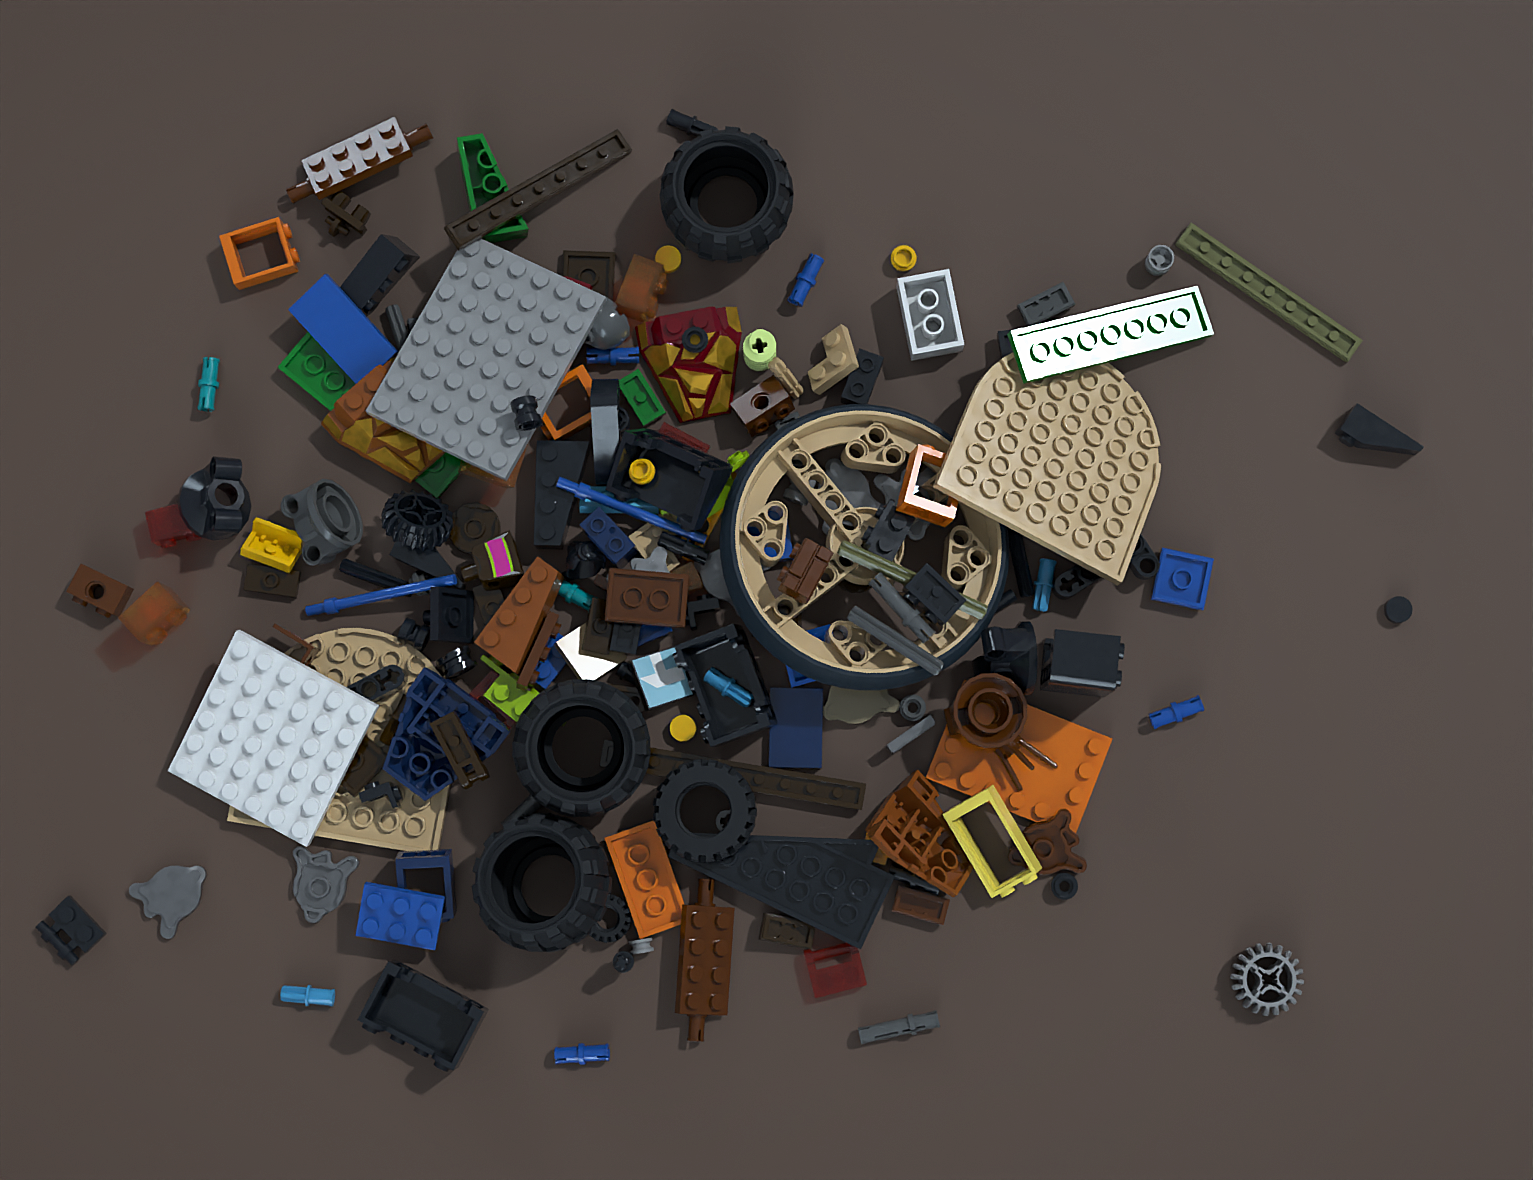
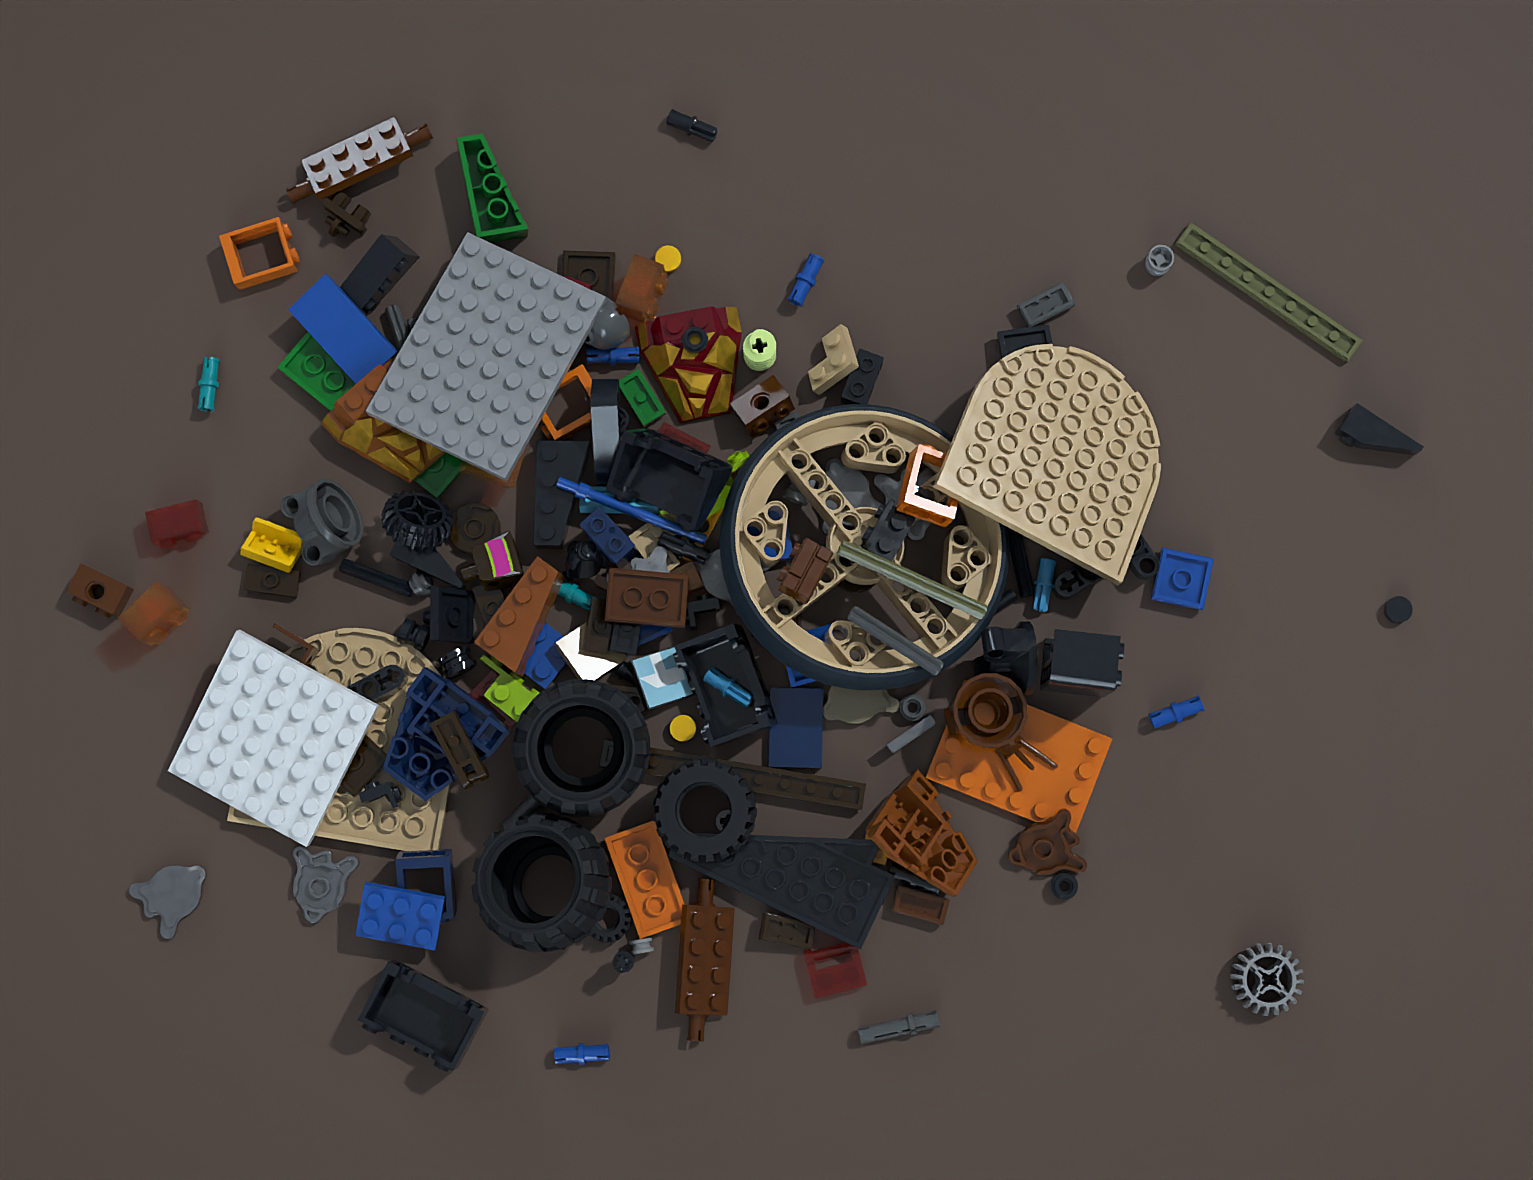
black plate [35,896,107,966] -> none
black piece [177,456,252,541] -> none
dark azure axle [280,985,335,1007] -> none
blue bar [305,574,457,616] -> none
dark brown axle [379,694,407,746] -> none
dark brown tile [444,129,632,251] -> none
black wheel [510,395,542,431] -> none
reddish brown plate [517,611,562,692] -> none
yellow plate [629,459,655,485] -> none
black tyre [659,126,794,264] -> none
tan axle [768,357,804,399] -> none
dark grey pin [868,572,936,644] -> none
yellow plate [891,245,917,272] -> none
white brick [896,269,964,361] -> none
black bracket [902,563,966,626] -> none
light yellow window [943,785,1042,898] -> none
plate [1007,286,1214,384] -> none

